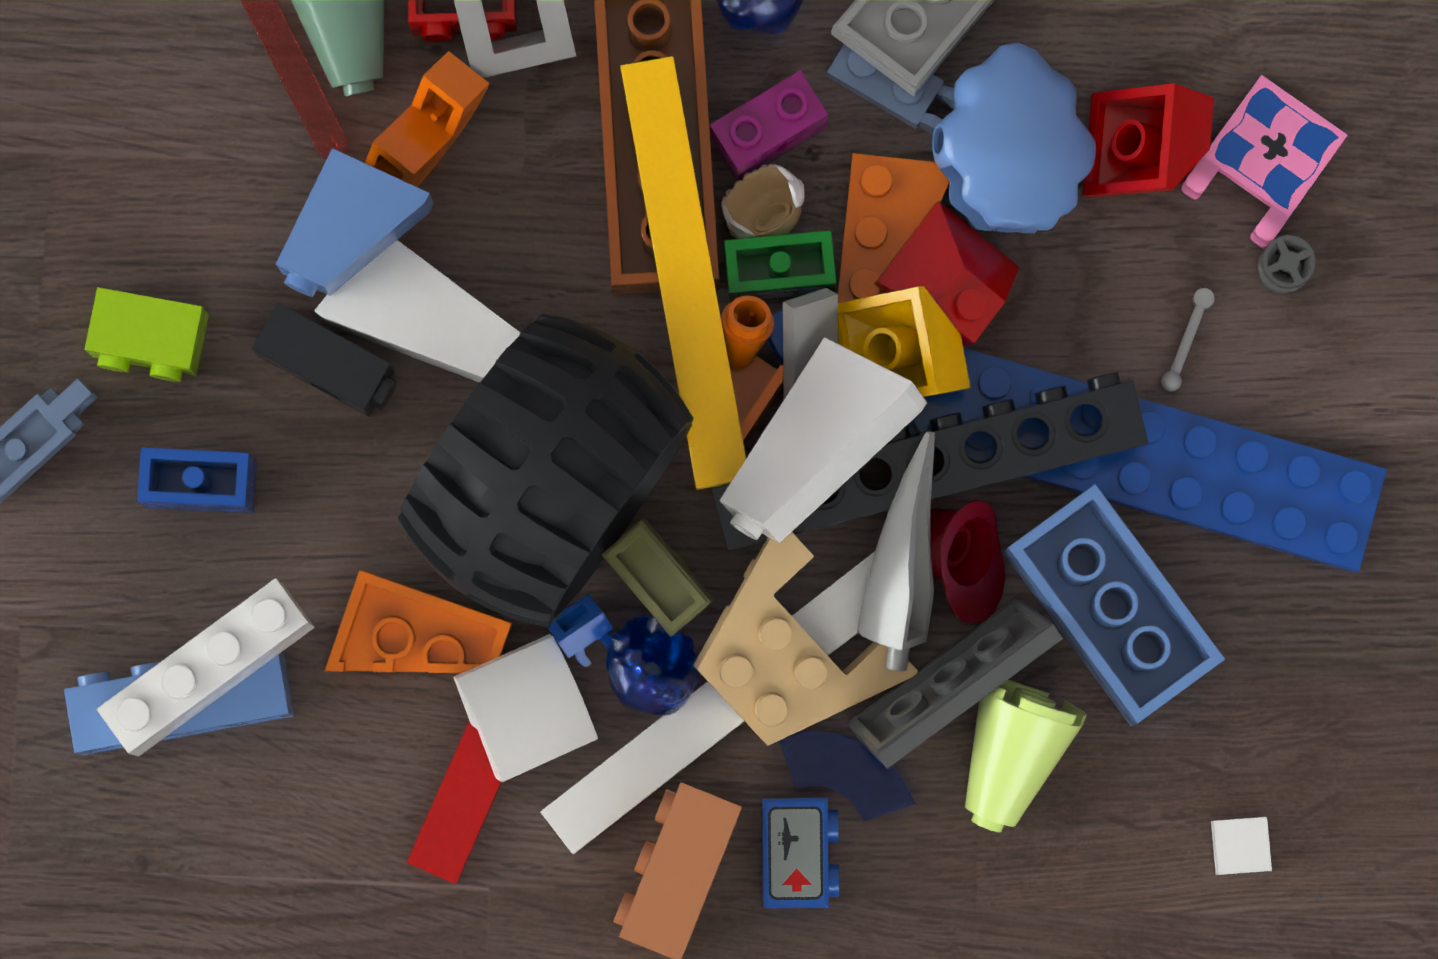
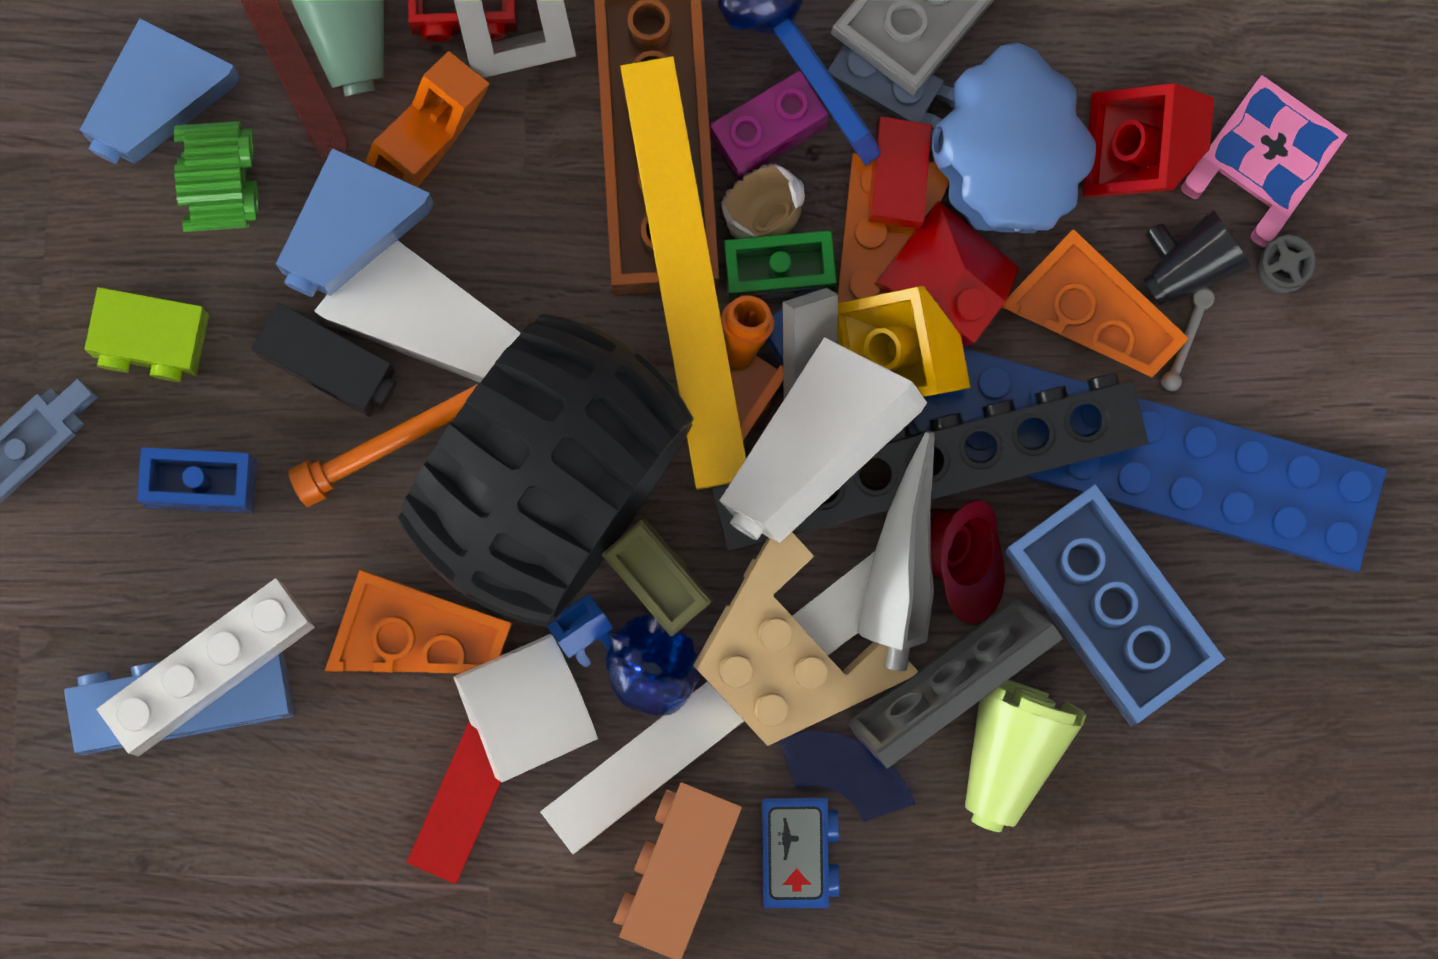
white tile [1211,817,1272,875] -> none
none -> medium blue slope [80,18,240,164]
none -> bright green brick [174,121,260,232]
none -> orange piece [288,384,478,508]
none -> blue tile [773,18,881,166]
none -> red tile [868,116,932,229]
none -> orange wing [1001,229,1189,378]
none -> black piece [1143,209,1253,306]

